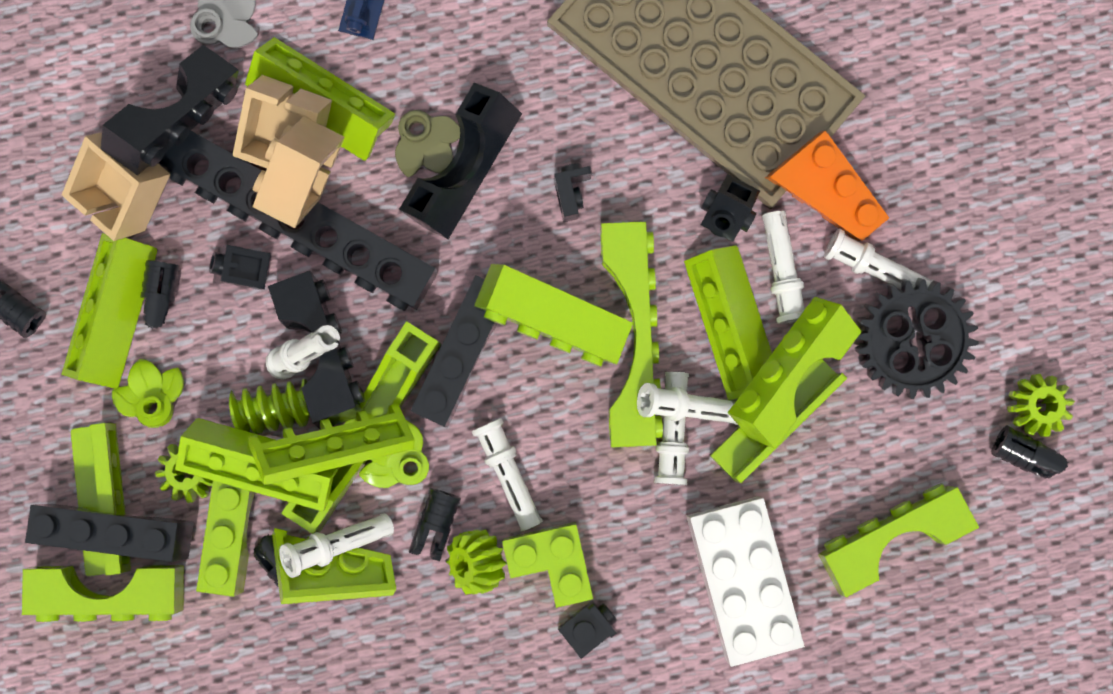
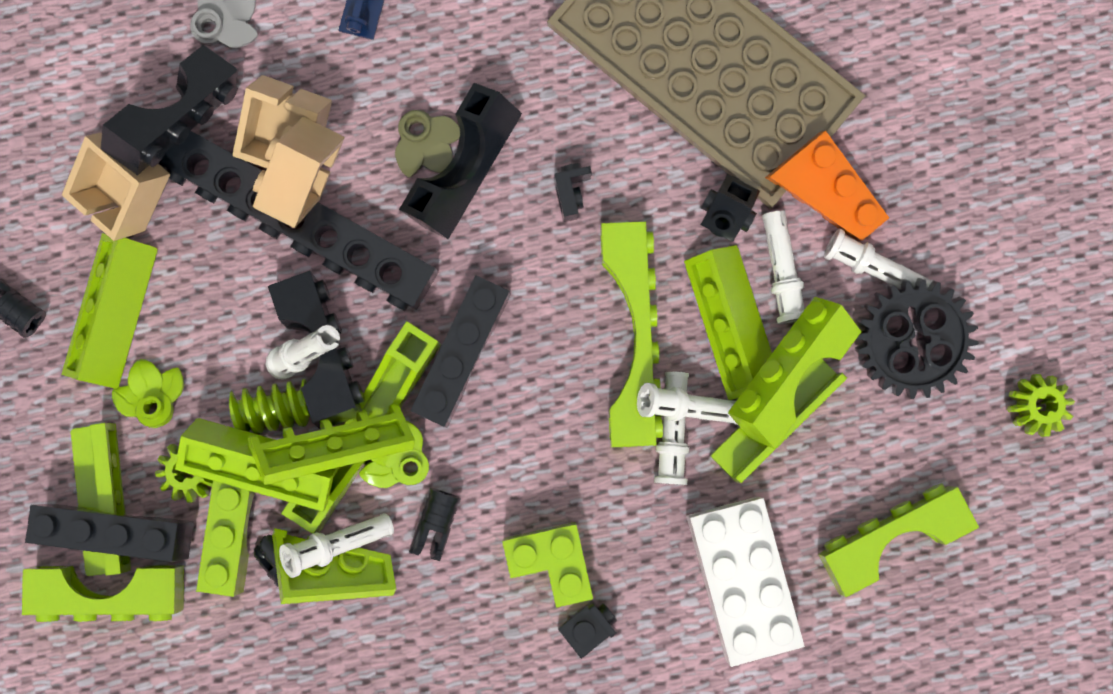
black hinge [140,260,180,329] -> none
black bracket [209,245,270,290] -> none
lime panel [245,37,395,161] -> none
lime gear [445,529,507,595] -> none
white pin [471,418,543,531] -> none
lime brick [474,264,633,367] -> none
black hinge [991,425,1069,479] -> none

